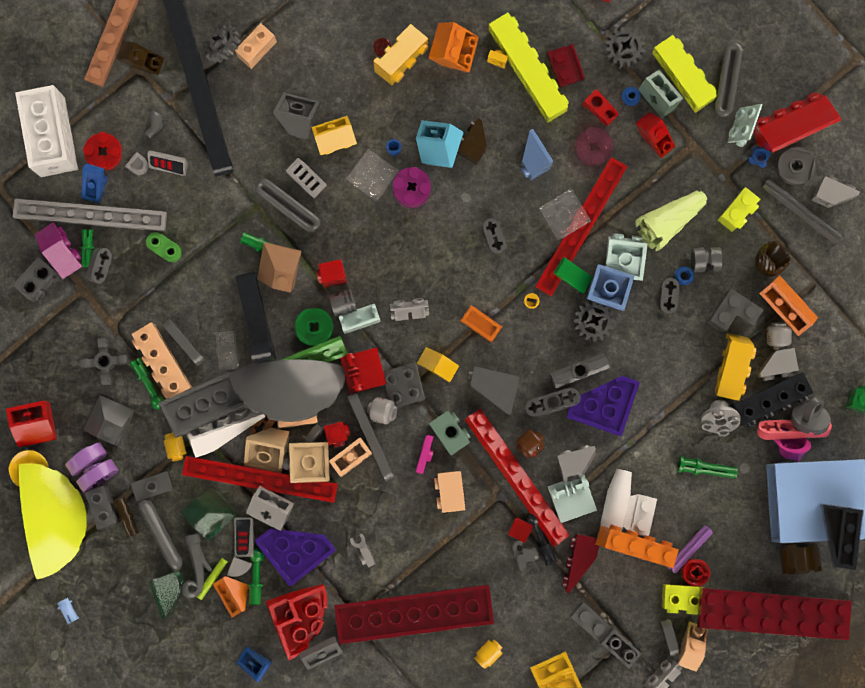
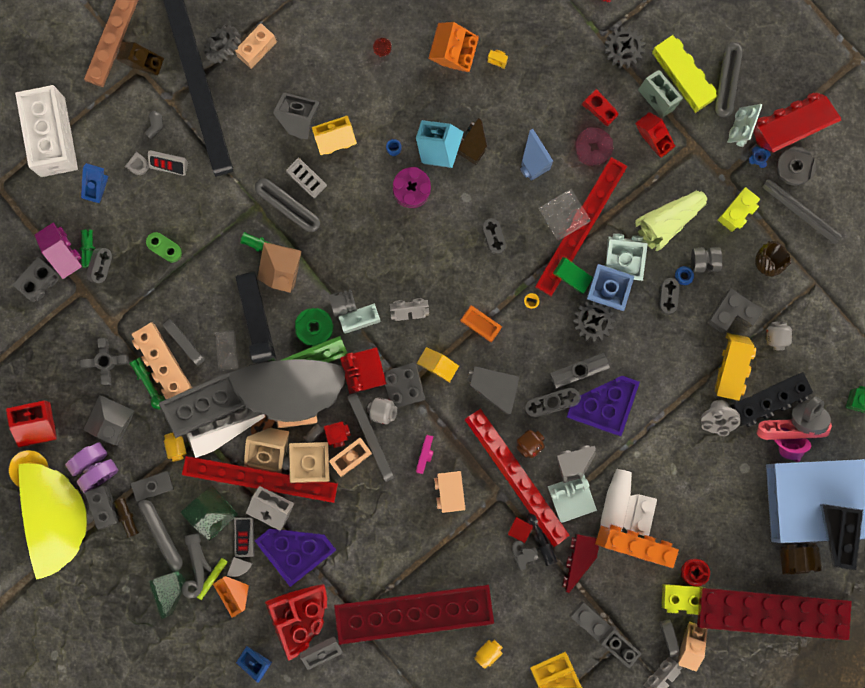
light grey plate [13,199,167,232] -> none
light blue pin [57,598,79,624] -> none
red plate [83,132,123,171] -> none
green pin [248,548,265,605] -> none
red brick [316,259,347,288] -> none
clear plate [346,149,399,202] -> none
light grey plate [350,533,376,567] -> none
yellow wedge [374,24,429,85] -> none
sand green brick [429,411,471,456] -> none
neon yellow brick [488,13,569,123] -> none
dark red plate [547,44,585,88] -> none
blue plate [622,87,641,106] -> none
medium lavender axle [668,525,713,573] -> none
green pin [677,455,738,479] -> none
light grey slope [756,348,799,381] -> none
orange brick [759,275,818,336] -> none
light grey slope [811,176,860,208] -> none

